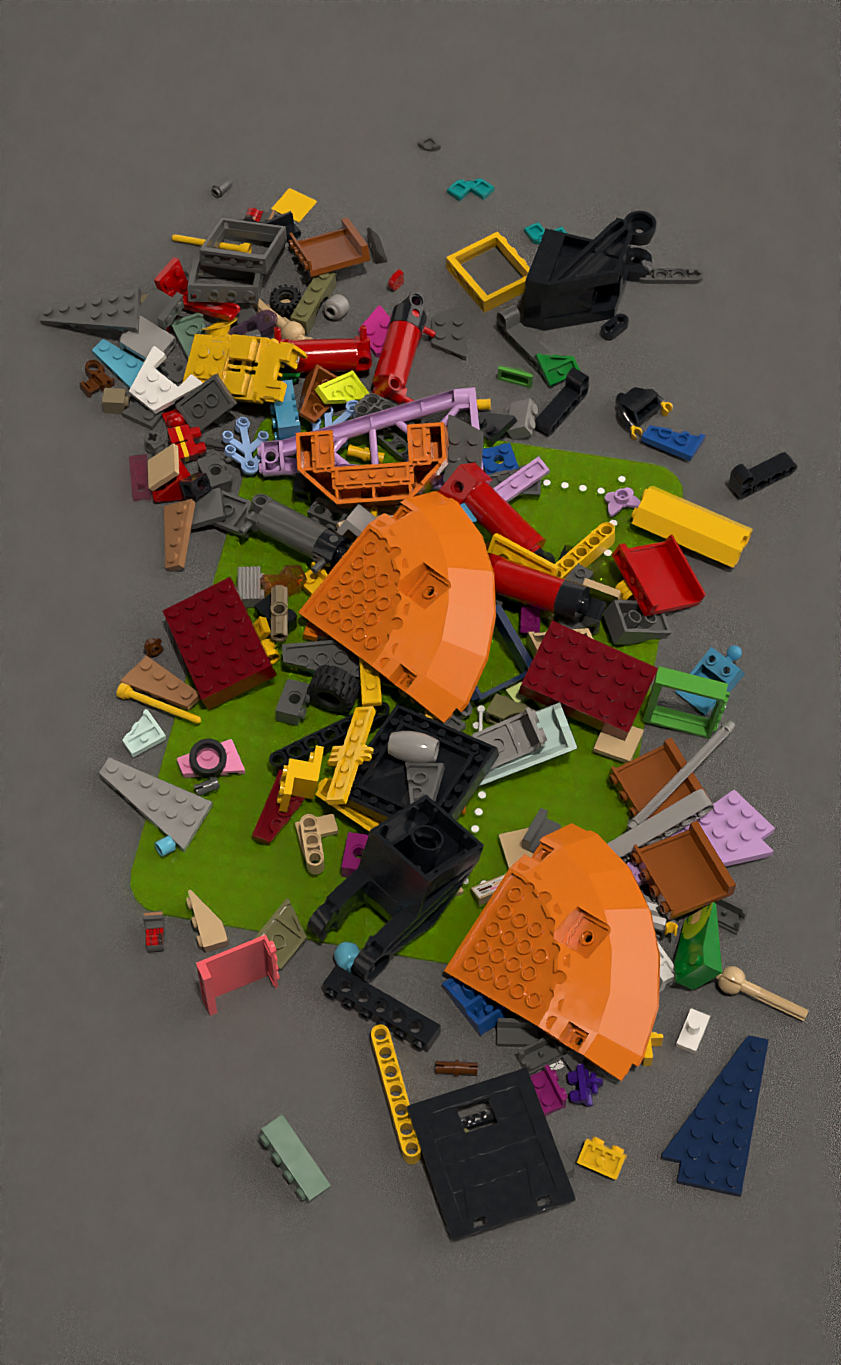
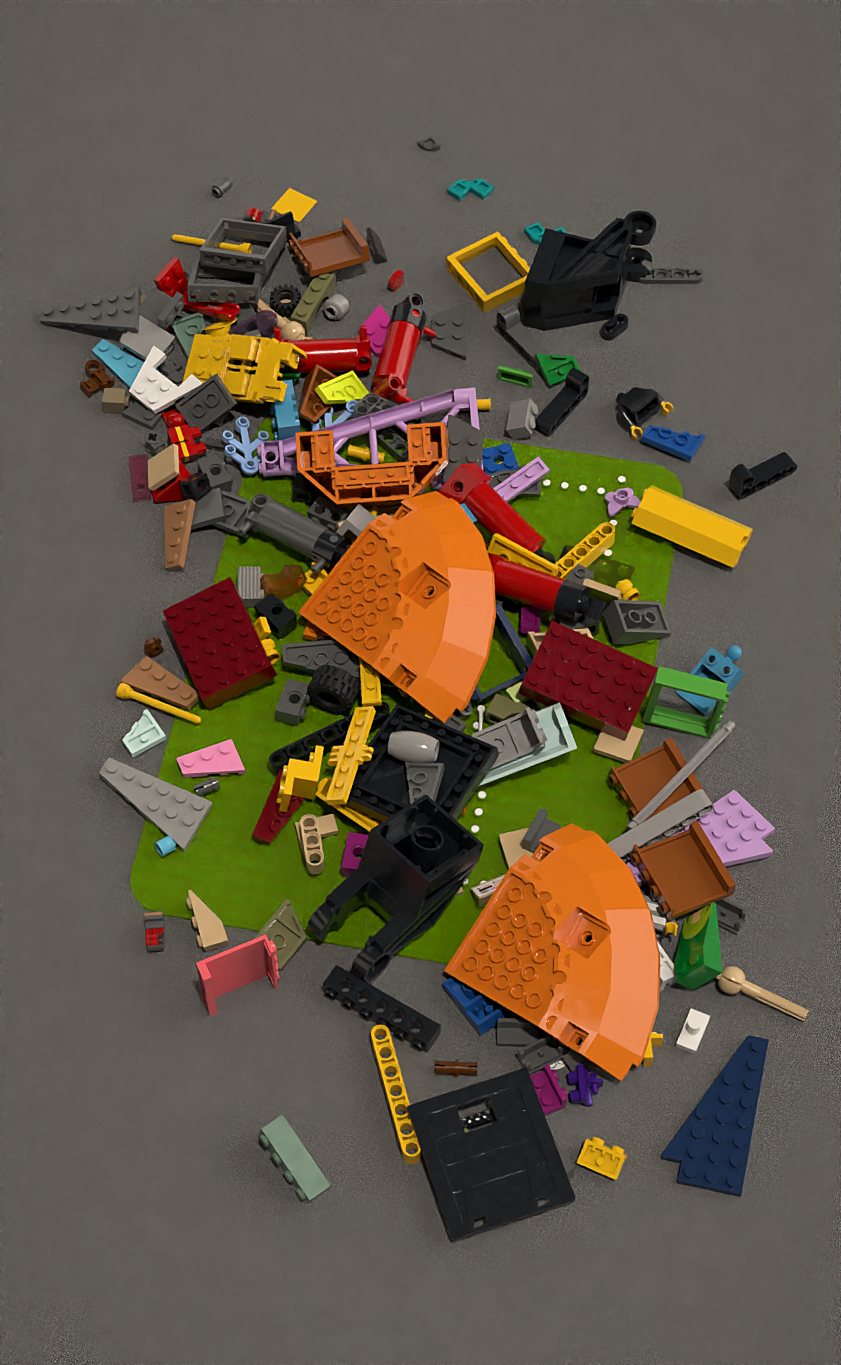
black tyre [189,738,227,778] -> none
dark tan piece [270,585,288,642] -> none
medium azure head [334,942,360,973] -> none
black wing [469,412,517,445] -> none
red panel [612,534,706,617] -> none

